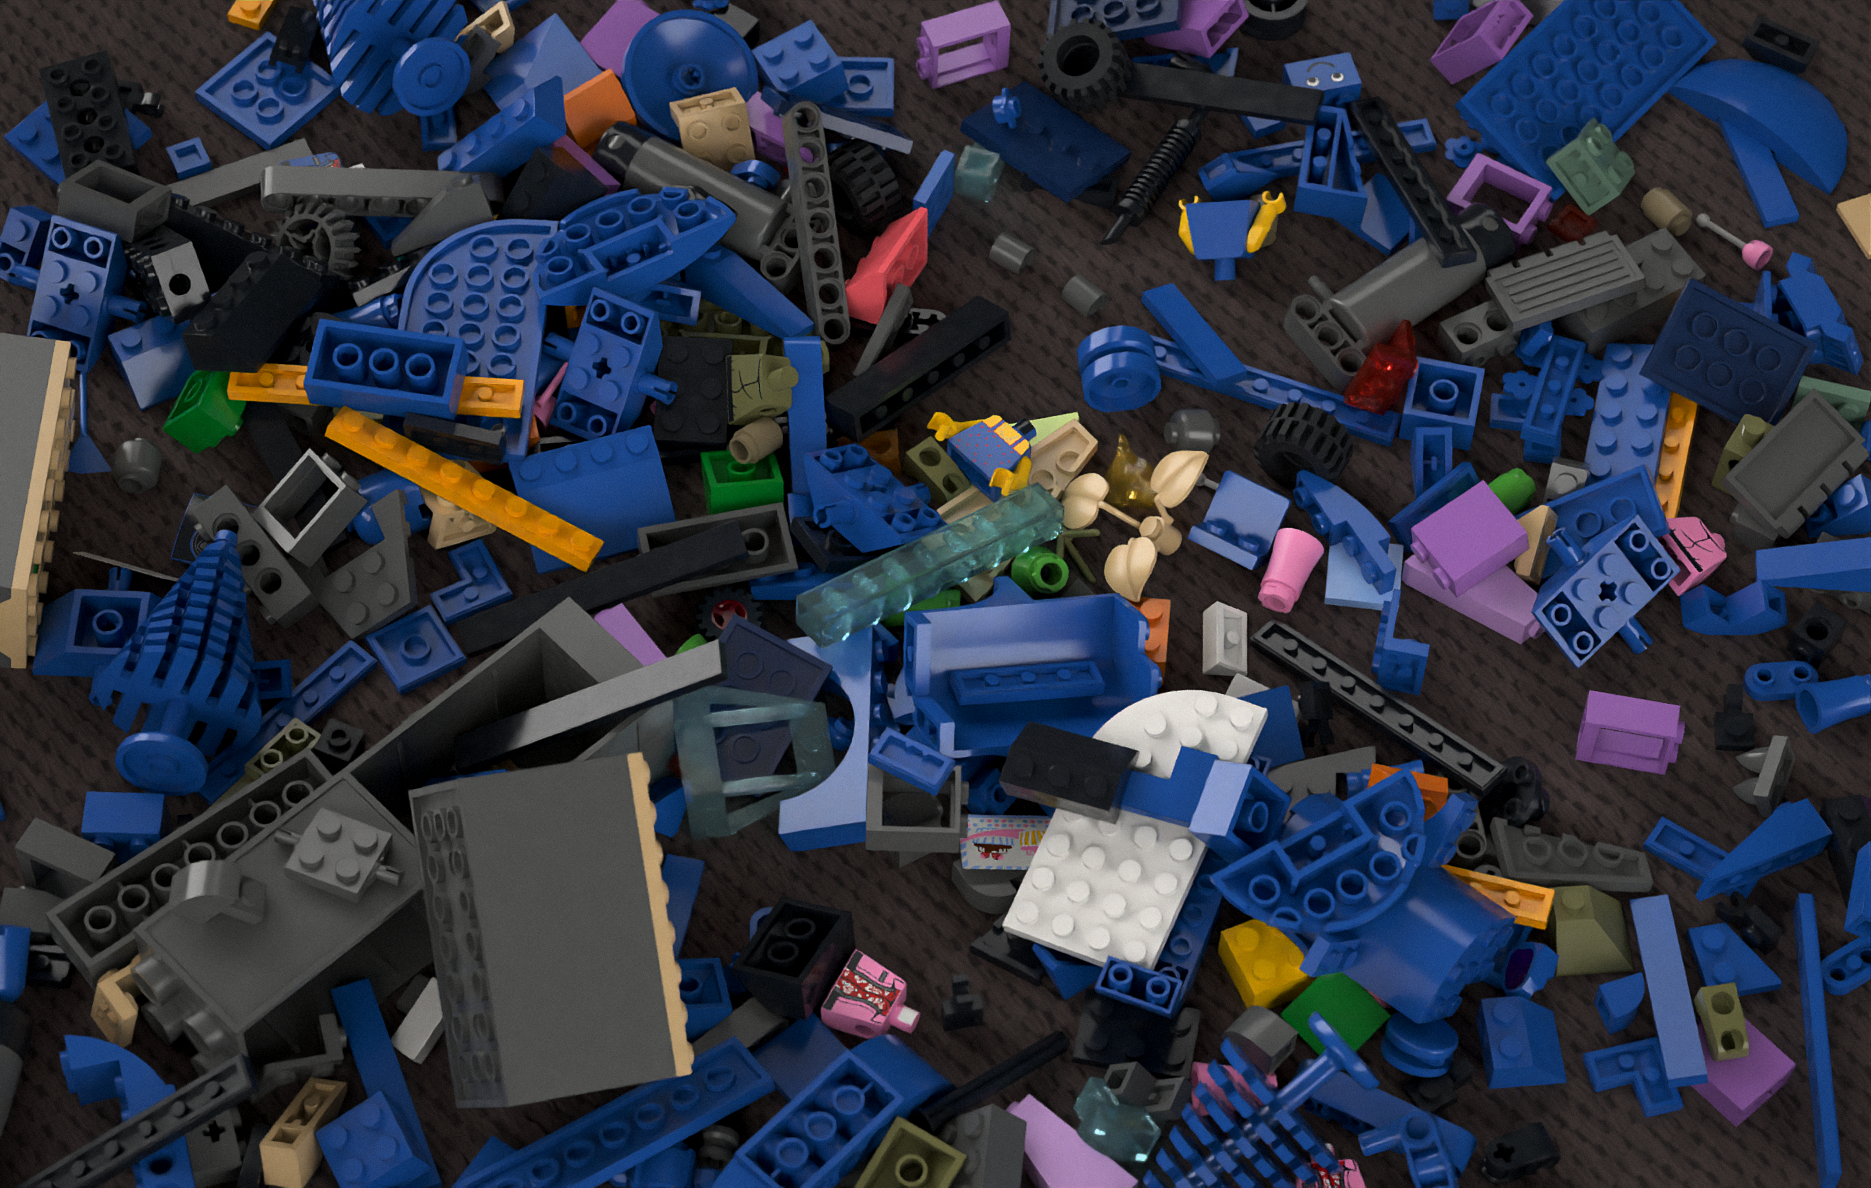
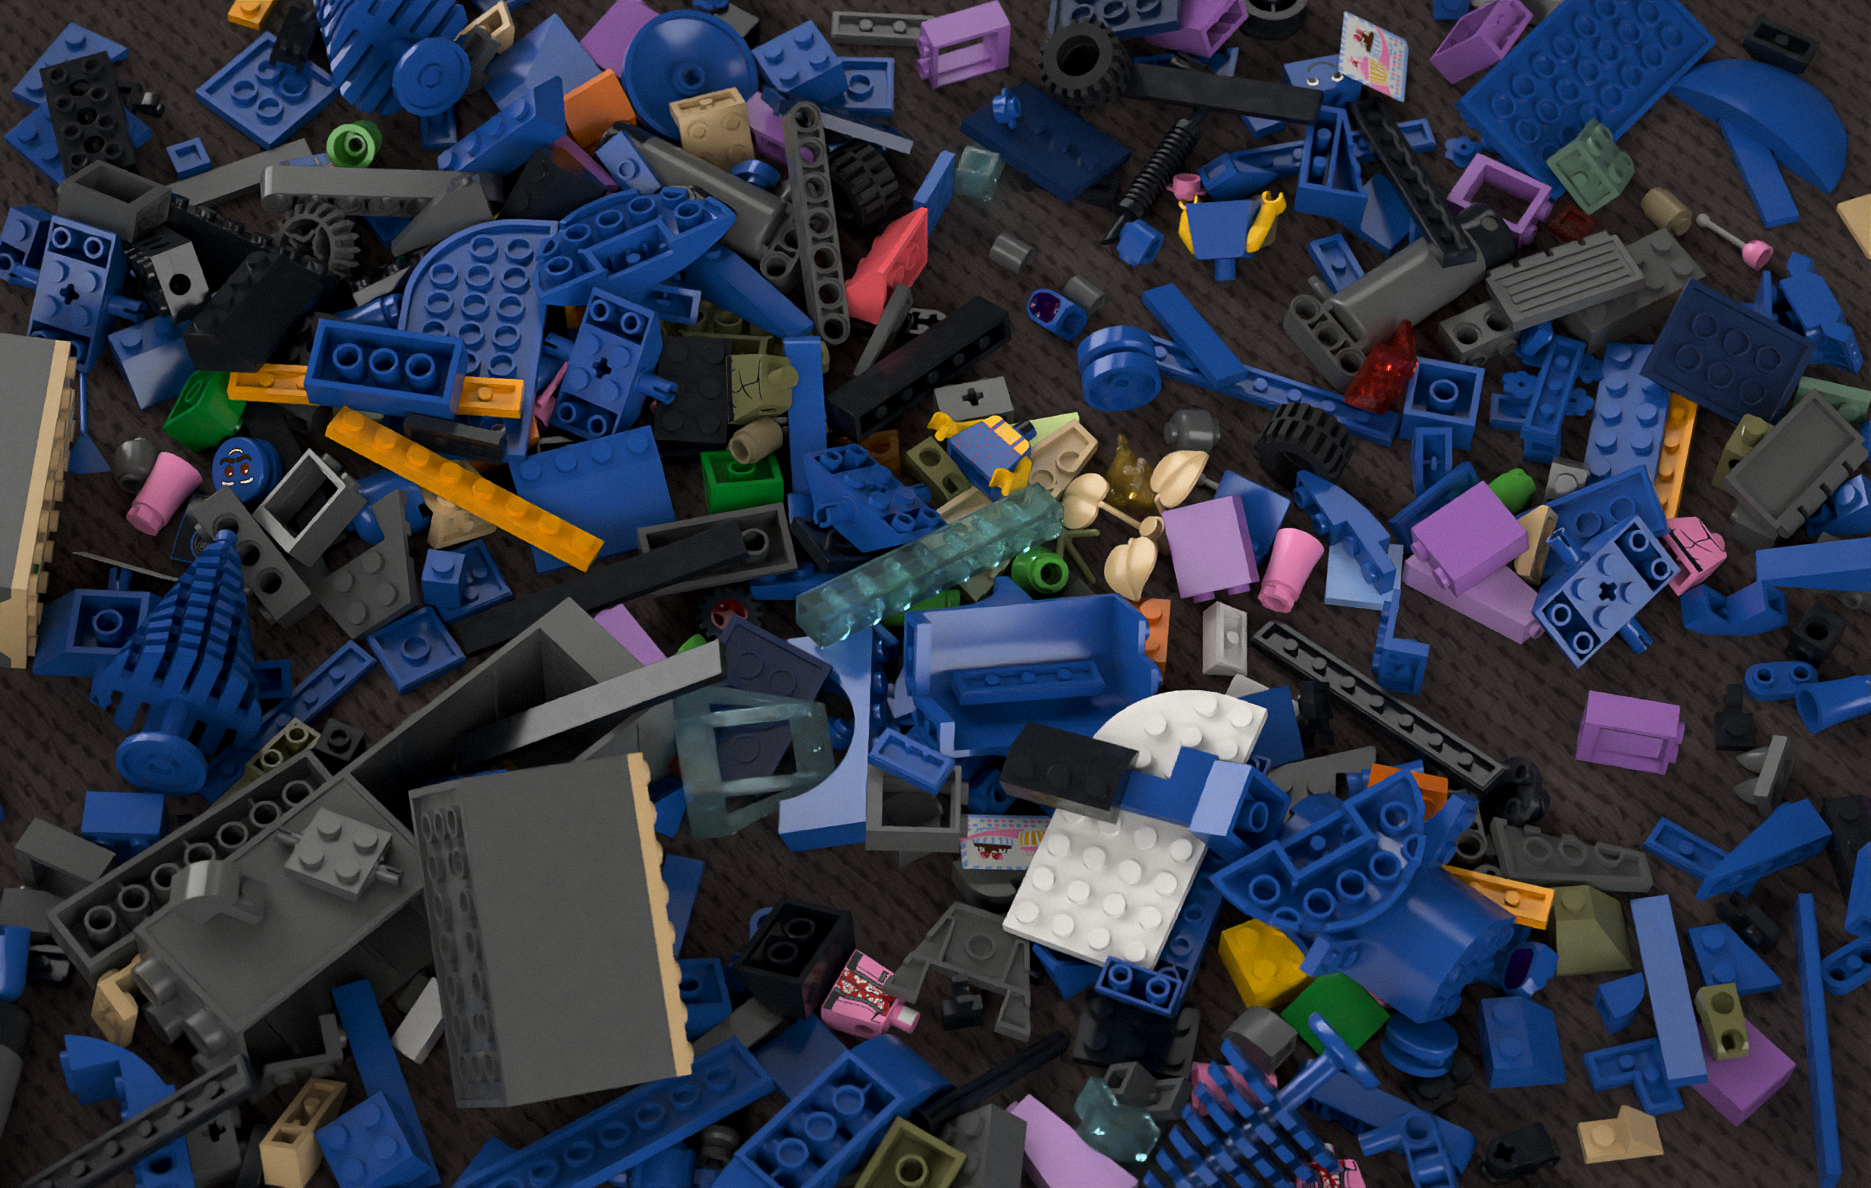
none -> blue wing [12,22,129,109]
none -> bright pink plant [126,452,203,536]
none -> blue head [212,437,282,506]
none -> bright green plant [326,121,383,168]
none -> blue brick [421,549,468,609]
none -> blue plate [596,130,666,195]
none -> dark grey tile [831,11,935,47]
none -> dark grey wing [882,901,1031,1043]
none -> dark grey brick [933,376,1014,442]
none -> blue rock [1026,289,1088,341]
none -> blue plate [1116,219,1164,266]
none -> medium lavender brick [1162,495,1260,603]
none -> bright pink plate [1166,173,1207,201]
none -> blue plate [1308,233,1365,294]
none -> sticker [1338,11,1409,102]
none -> tan slope [1577,1105,1664,1164]

